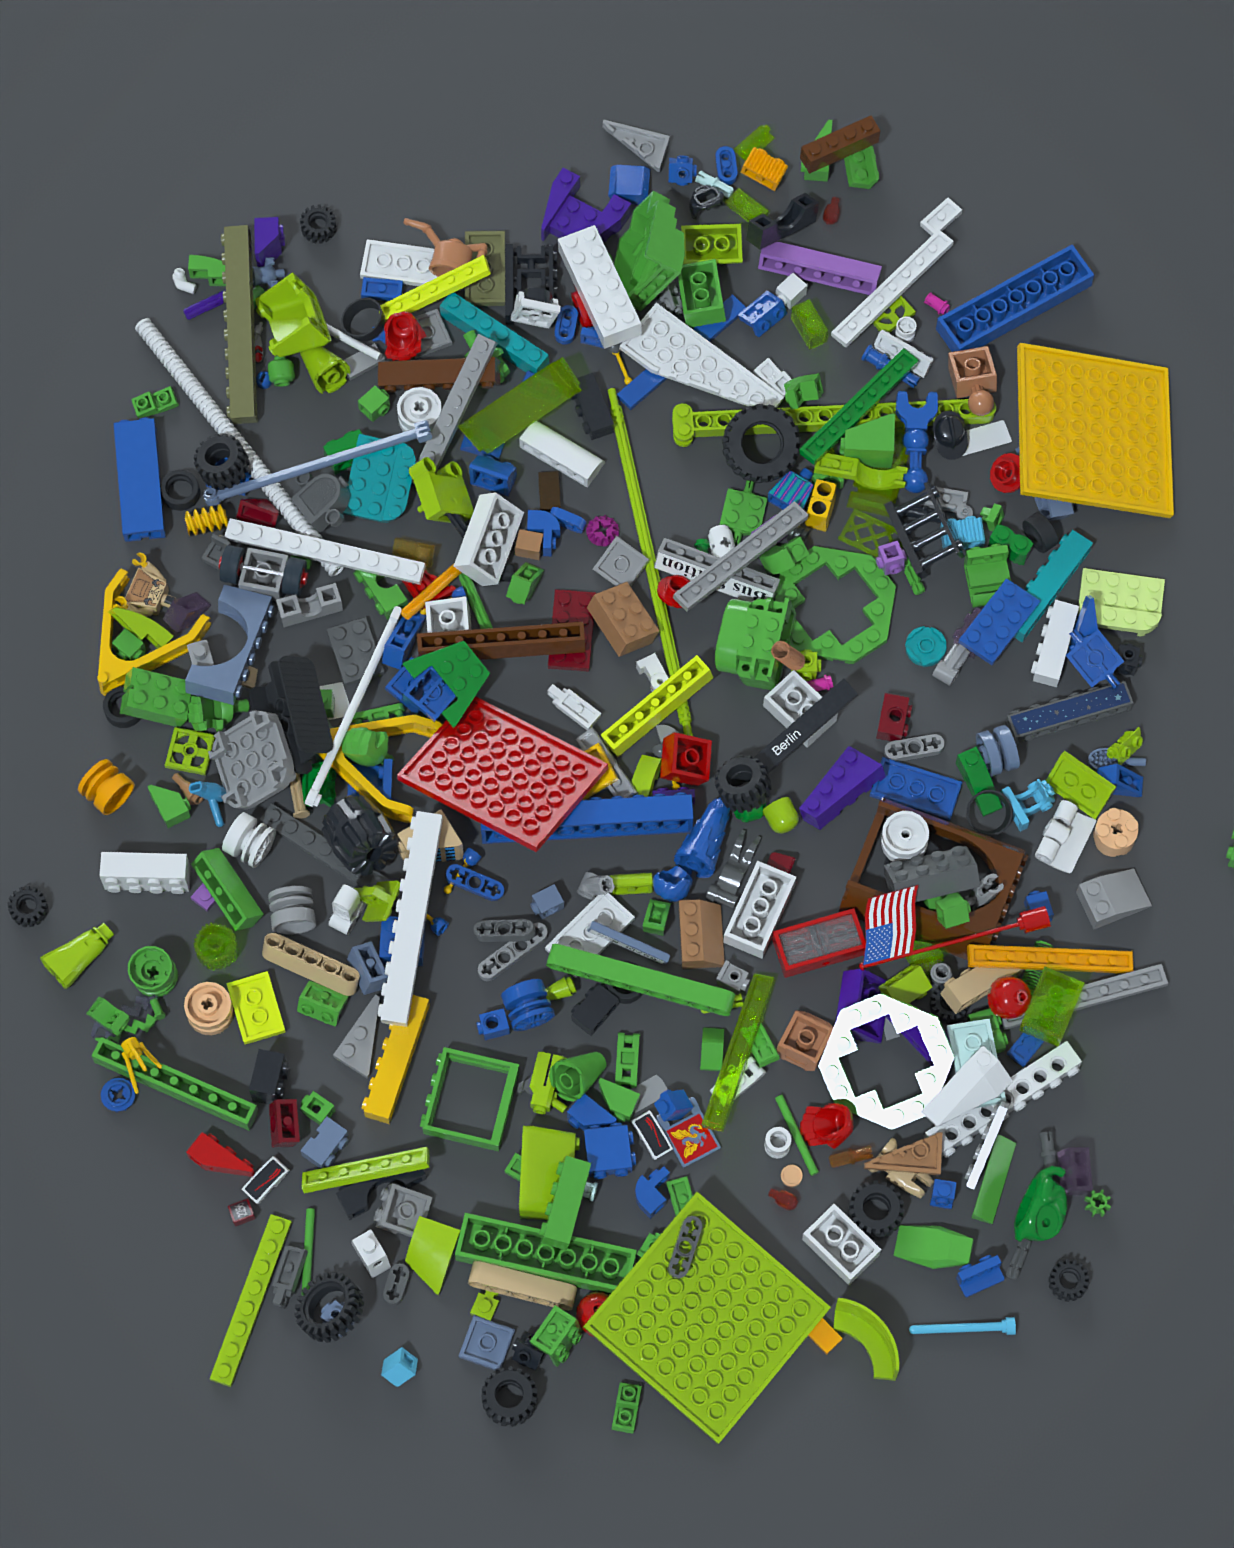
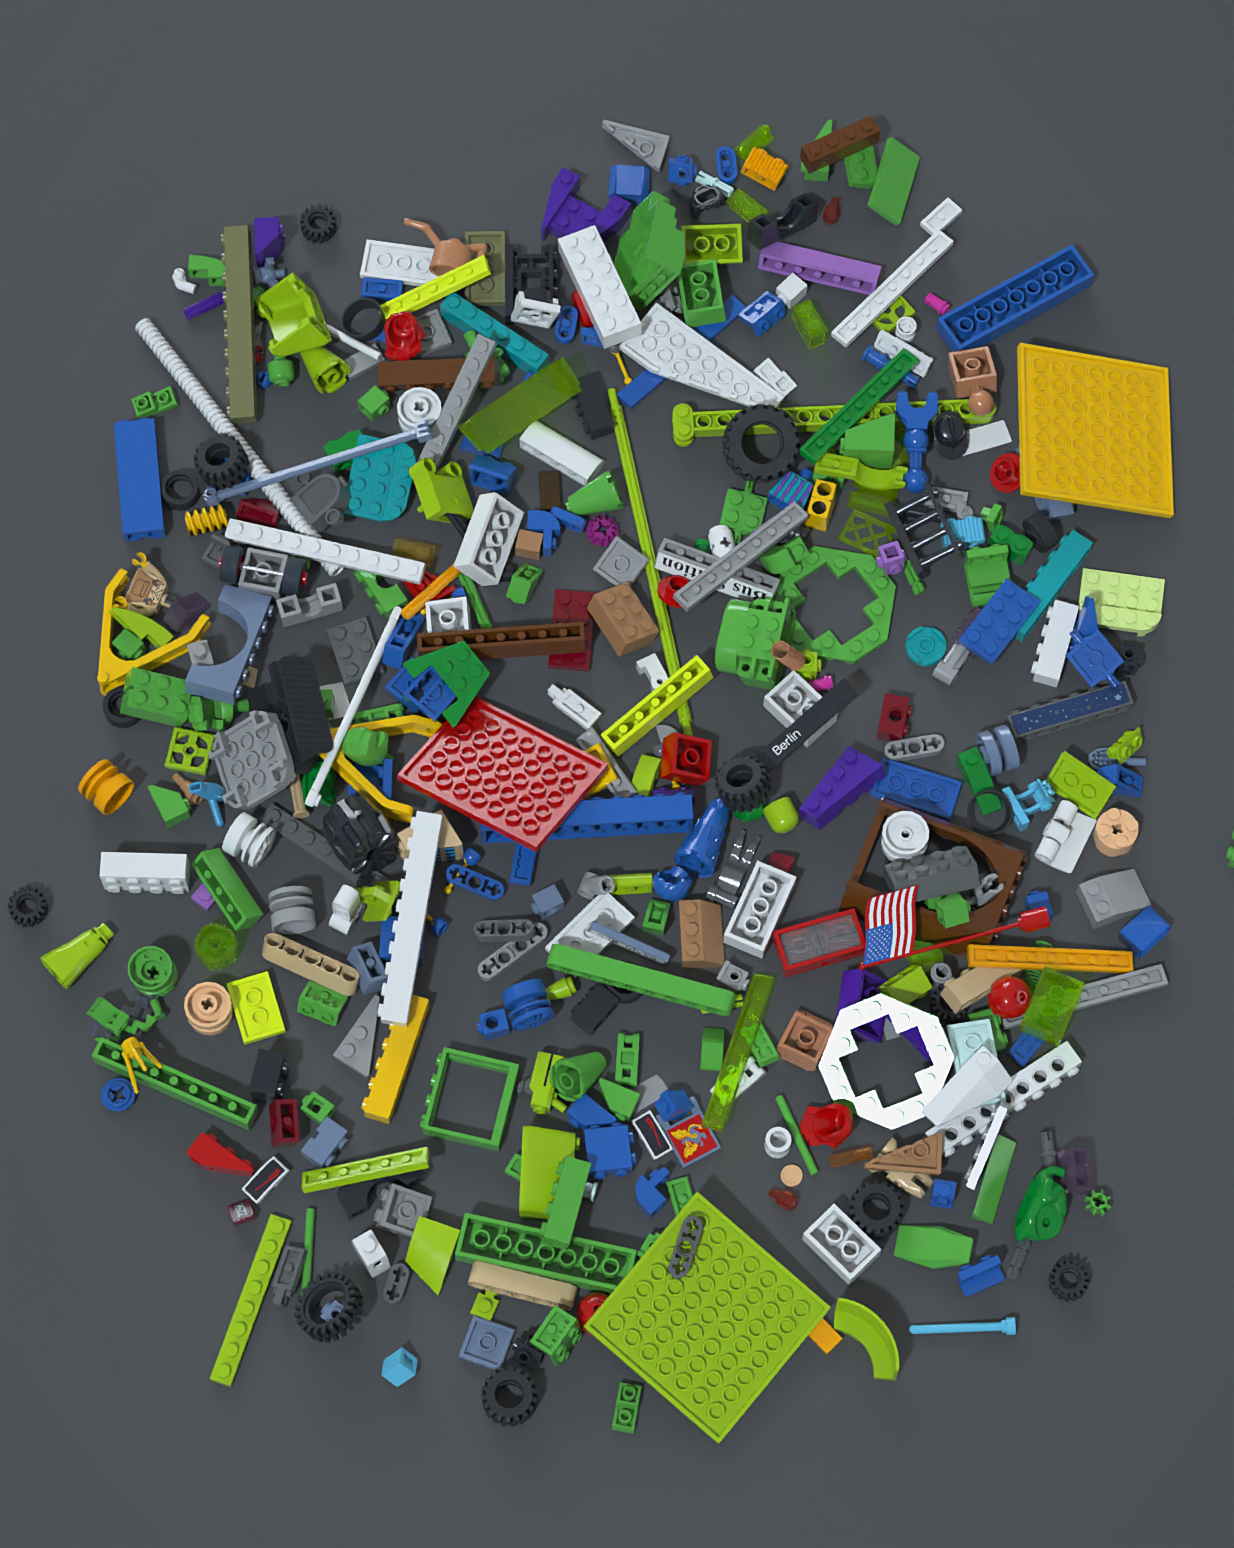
bright green brick [784,373,824,409] -> none
none -> blue plate [509,843,537,887]
none -> bright green cone [565,470,624,516]
none -> bright green tile [867,137,920,226]
none -> blue piece [1118,906,1171,959]

